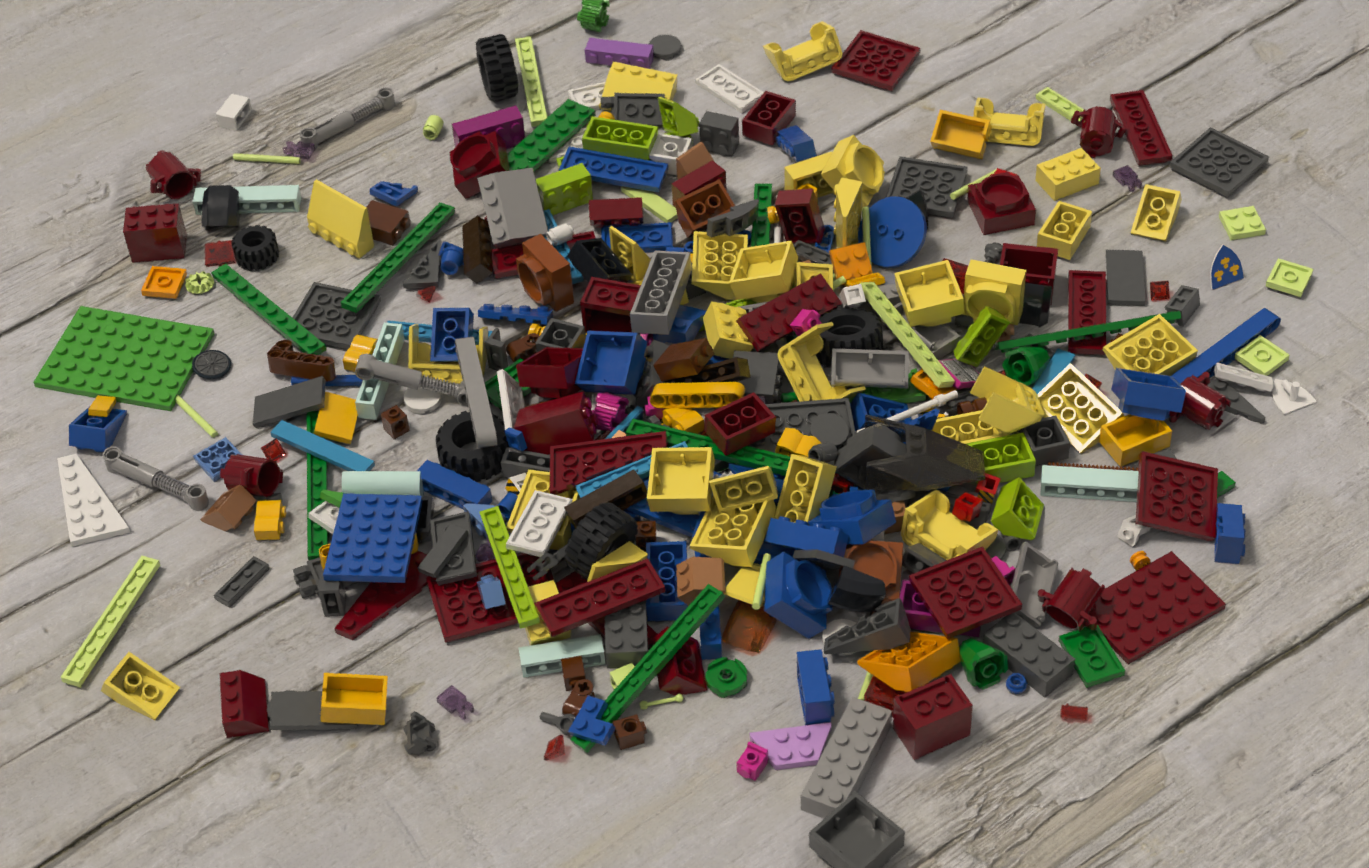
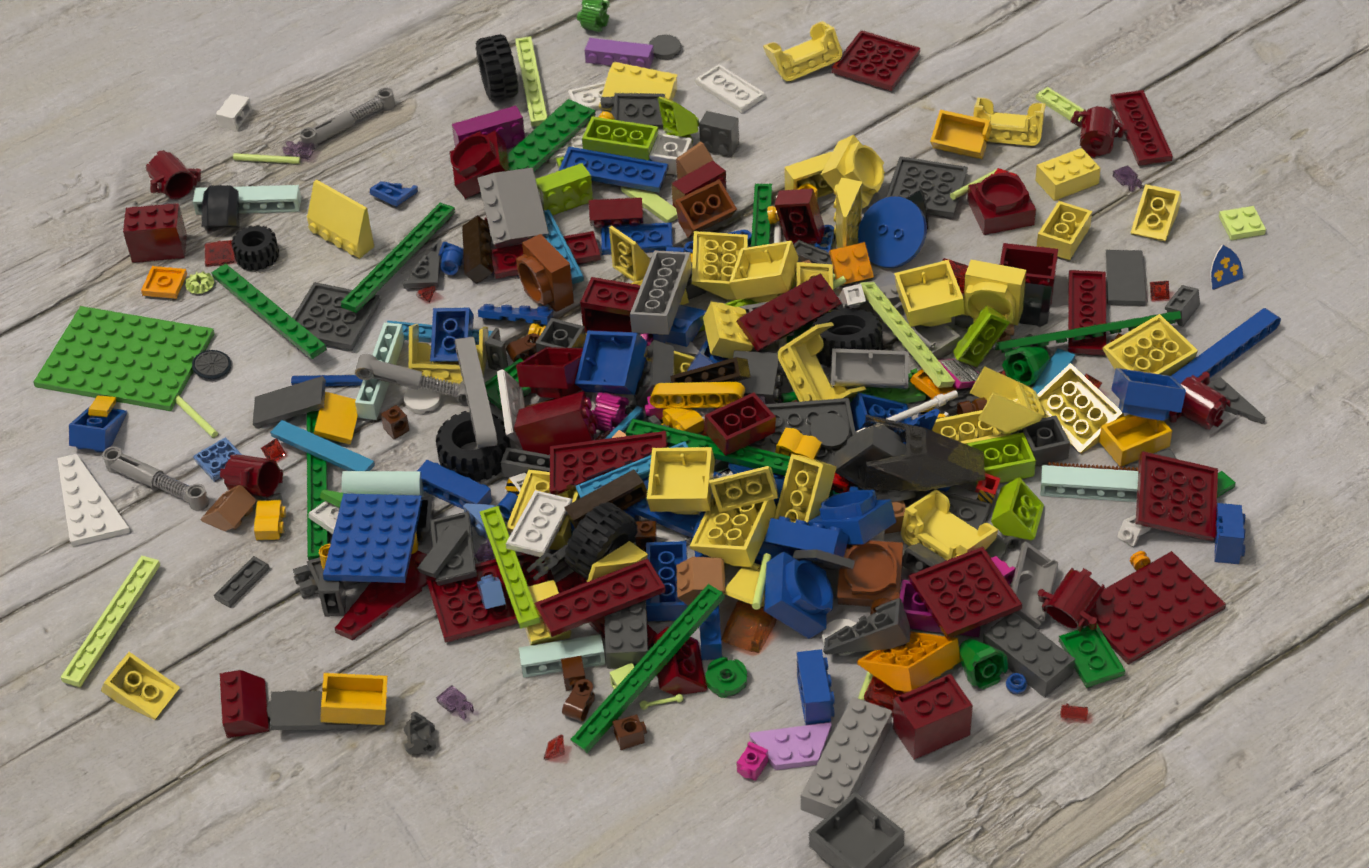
reddish brown beam [267,340,336,381] -> none
yellow brick [343,335,378,372] -> none
reddish brown brick [367,200,411,246] -> none
yellowish green brick [423,115,444,140] -> none
blue tile [505,427,527,452] -> none
dark grey plate [540,712,576,735] -> none
white brick [546,223,574,246] -> none
black brick [567,238,632,283] -> none
blue plate [568,696,615,746] -> none
reddish brown brick [653,338,714,381] -> none
dark grey slope [707,199,759,238] -> none
dark red brick [742,91,796,146] -> none
blue brick [776,125,817,162] -> none
dark pink brick [790,309,822,336] -> none
dark grey brick [808,441,837,463] -> none
black slope [827,565,886,612] -> none
yellow tile [845,272,885,287] -> none
yellowish green bar [862,207,872,268] -> none
red brick [952,492,983,522] -> none
dark grey piece [984,242,1003,263] -> none
dark grey plate [1169,127,1269,197] -> none
white plate [1214,362,1273,392] -> none
yellowish green plate [1234,335,1290,376] -> none
yellowish green plate [1265,258,1314,297] -> none
white shield [1272,379,1317,415] -> none

